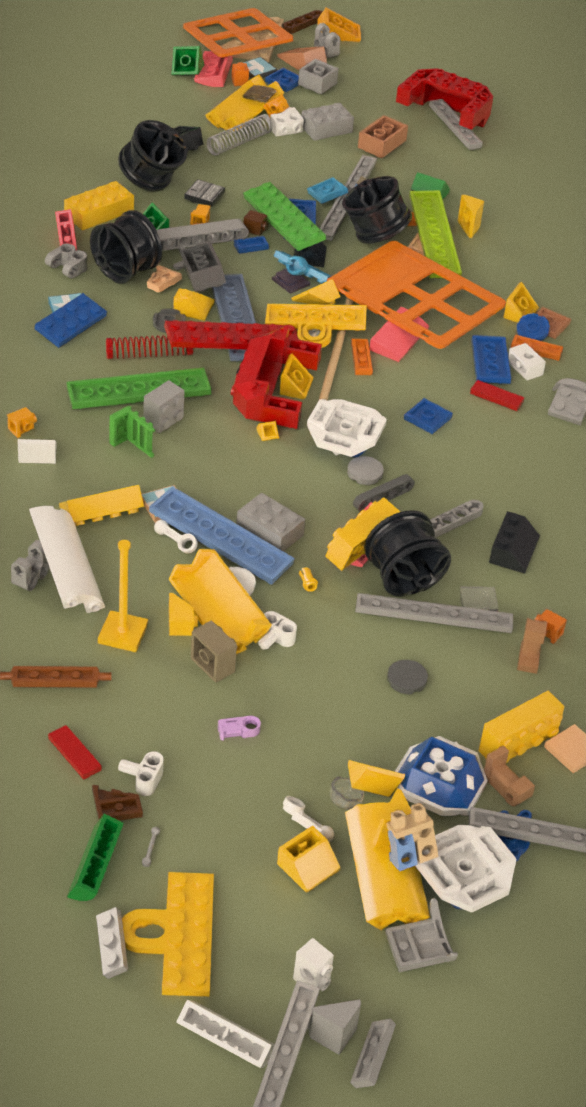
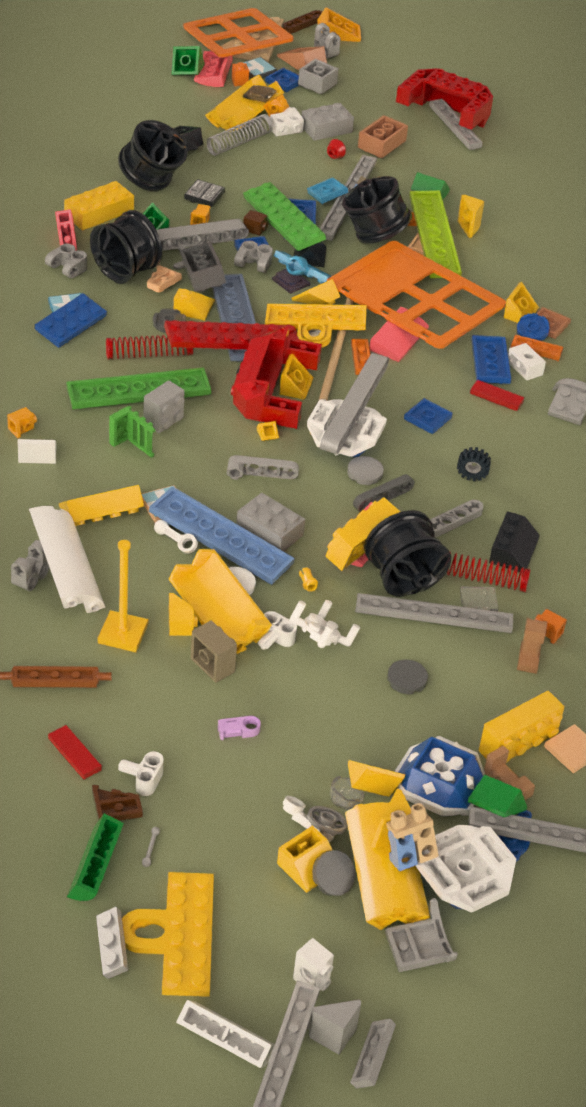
none -> light grey beam [227,455,299,480]
none -> light grey piece [234,241,273,273]
none -> white plate [290,600,360,648]
none -> light grey wheel [306,806,347,836]
none -> tile [312,850,355,896]
none -> light grey beam [320,353,389,454]
none -> red cone [327,139,346,159]
none -> red piece [447,551,531,593]
none -> black bush [457,447,491,481]
none -> green slope [468,774,527,817]

